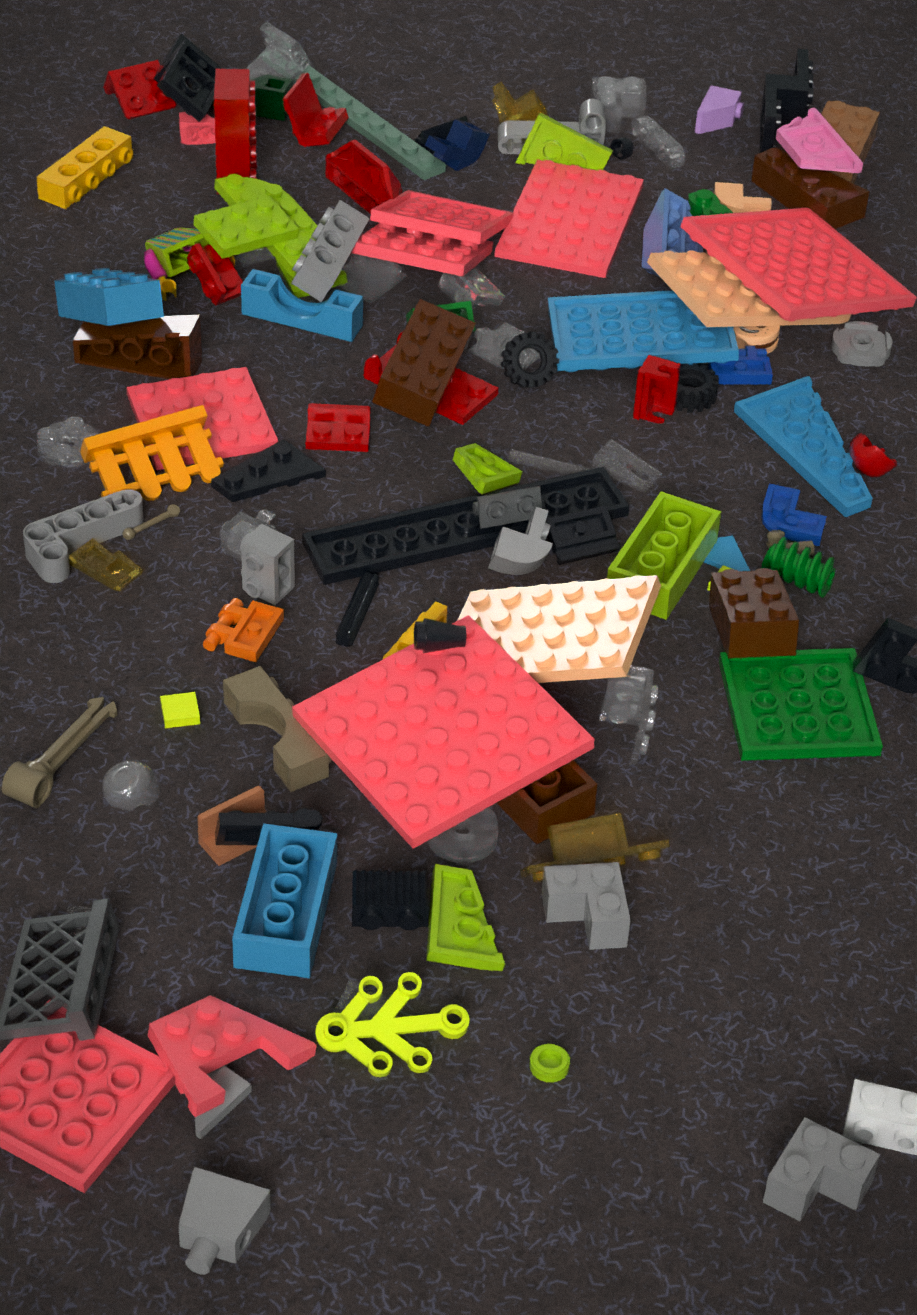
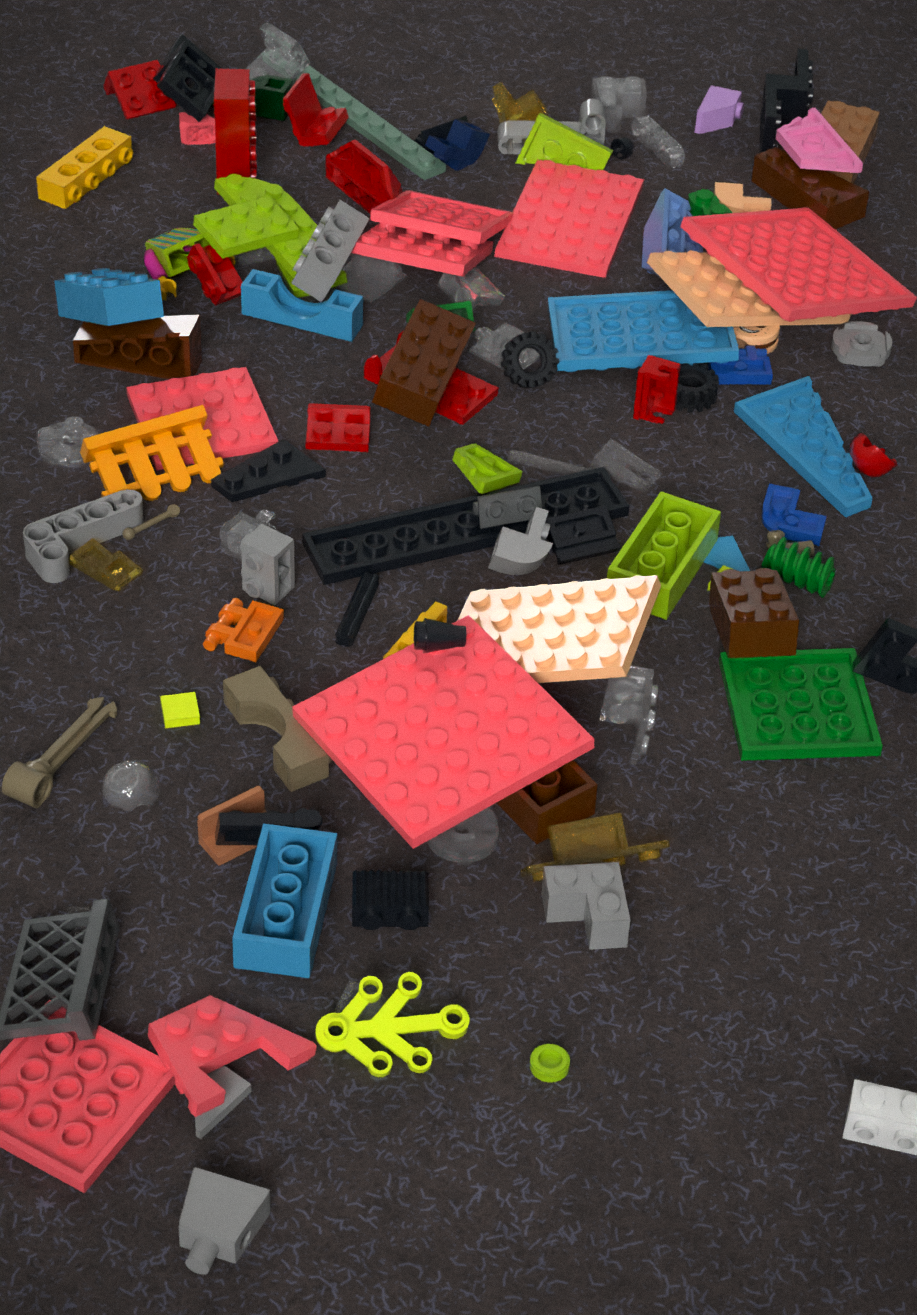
lime wing [426,864,505,971] -> none
light grey brick [763,1117,880,1221] -> none

